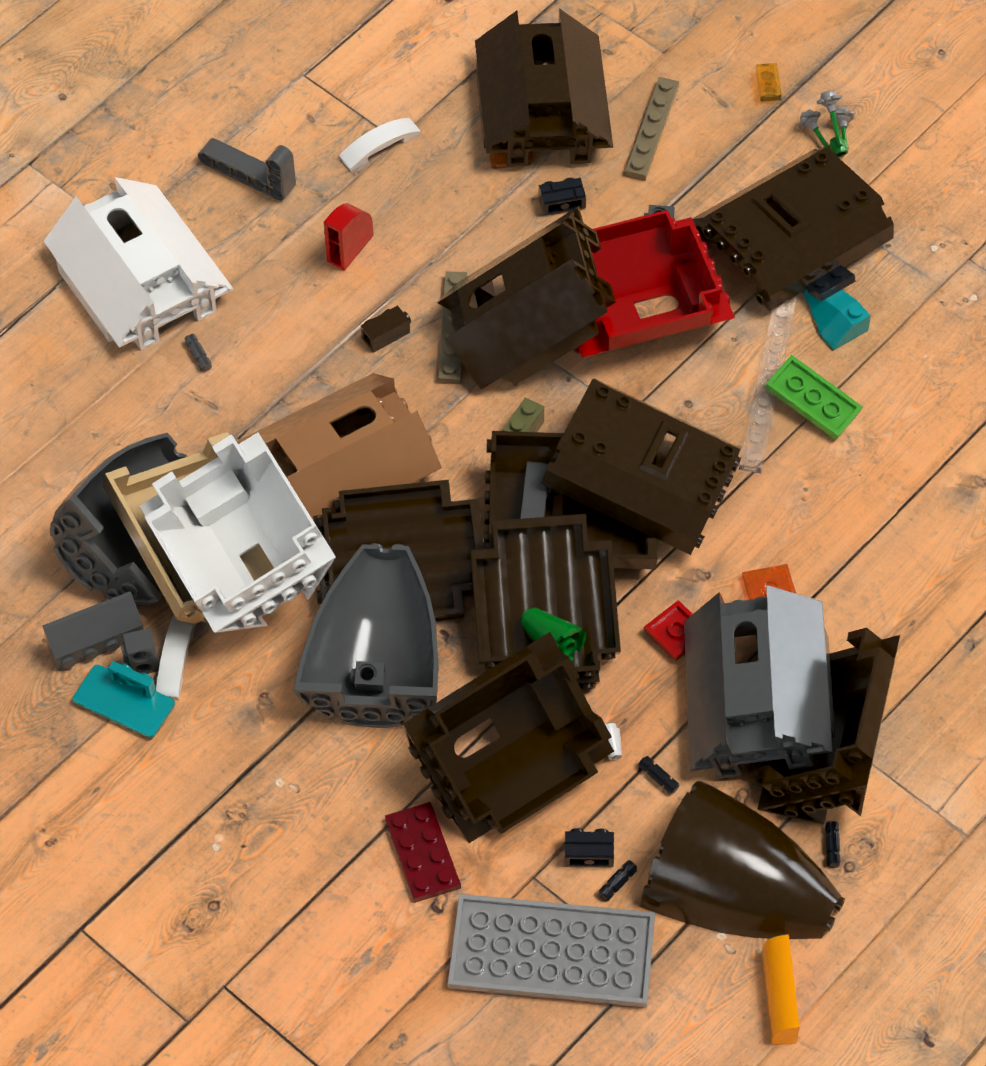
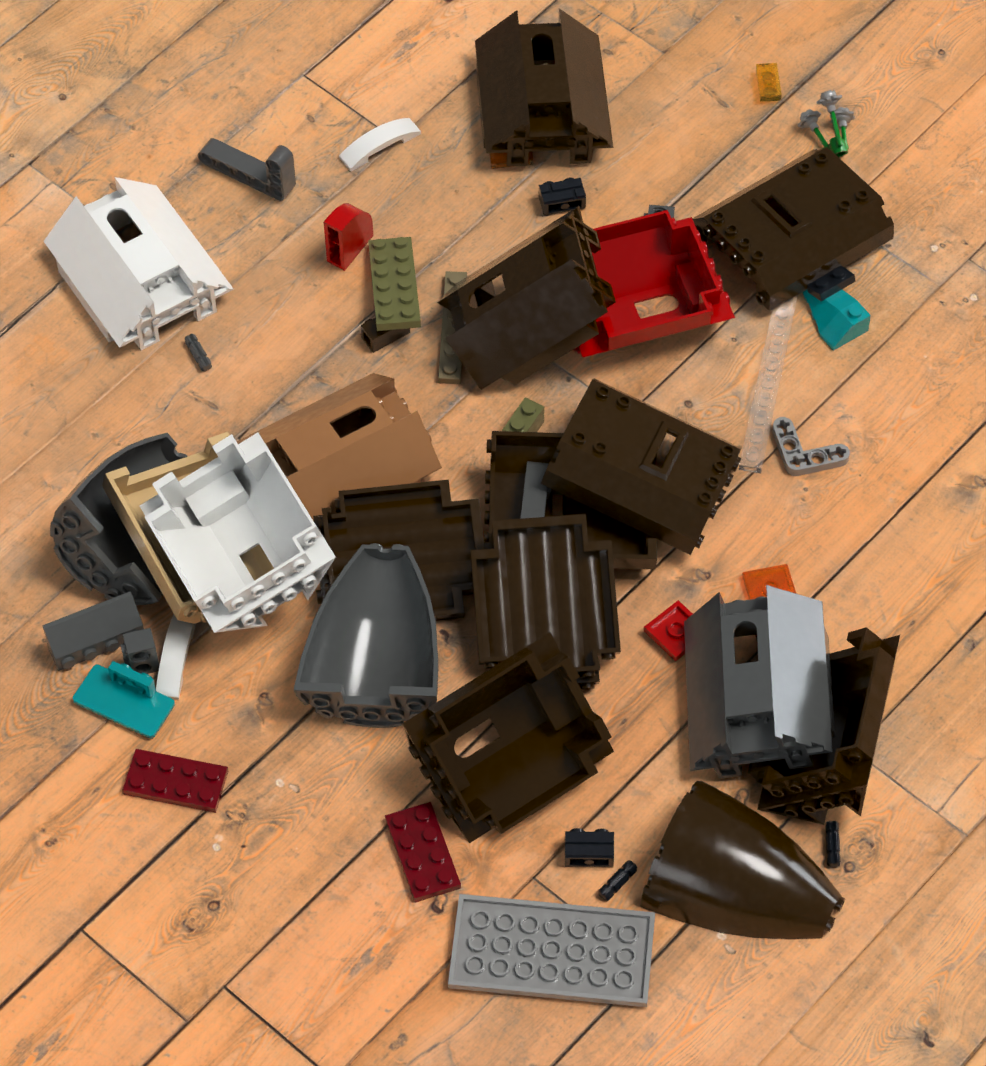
dark grey brick [350,661,385,691] -> none
green cone [521,608,586,662] -> none
white cone [605,723,623,760] -> none
dark tan plate [625,77,679,181] -> none
black axle [638,756,680,794] -> none
light orange brick [761,934,800,1045] -> none
bright green plate [764,355,863,440] -> none
none -> dark red plate [123,749,229,813]
none -> olive plate [368,237,421,331]
none -> light grey beam [772,417,850,476]

